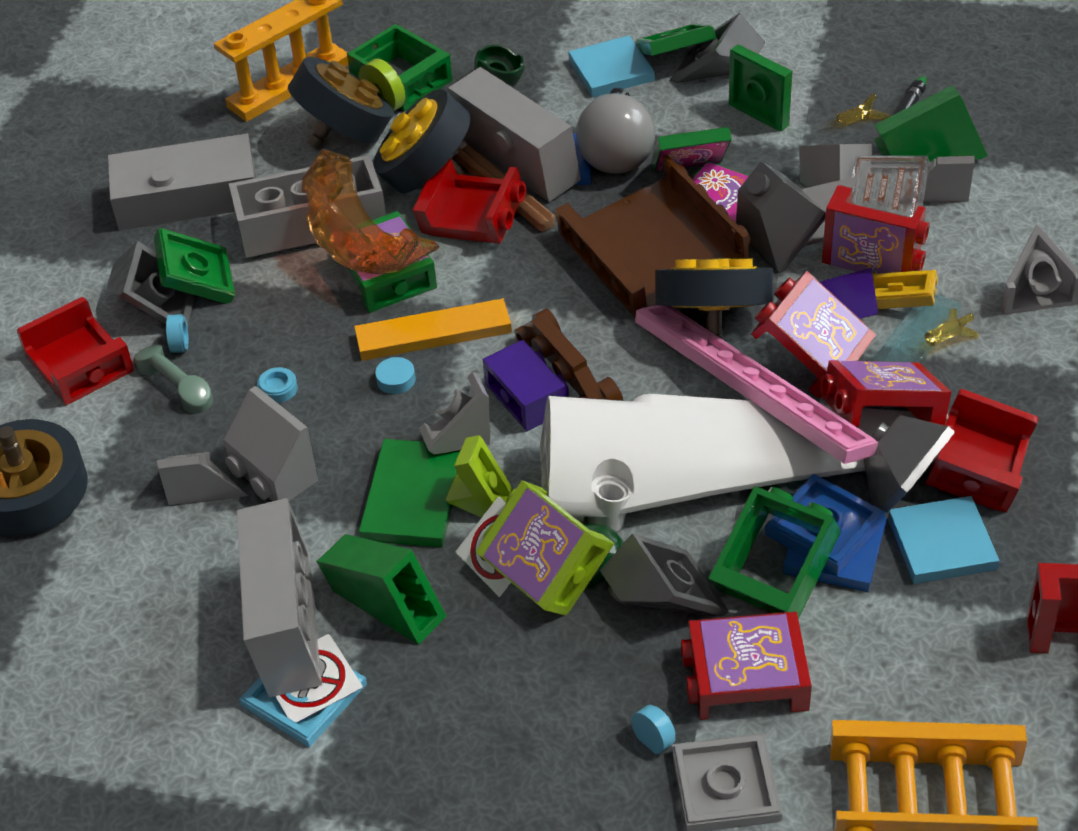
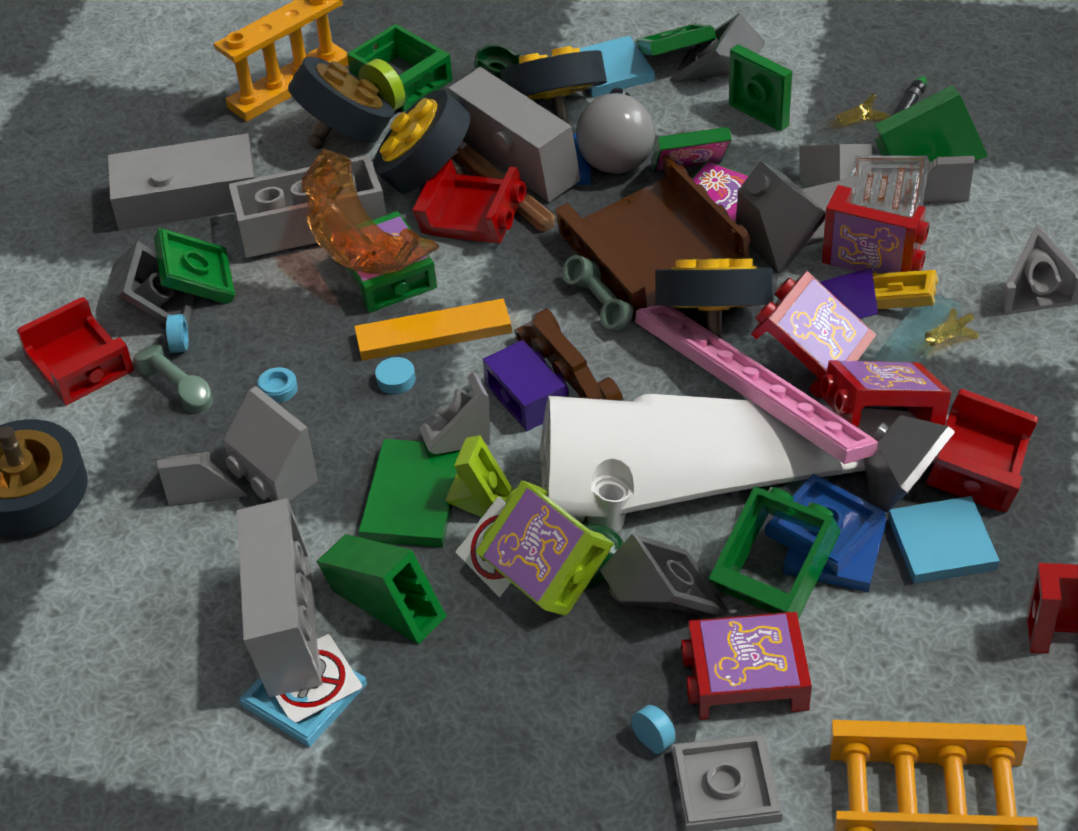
none -> black wheel [500,46,607,125]
none -> sand green bar [562,255,633,332]

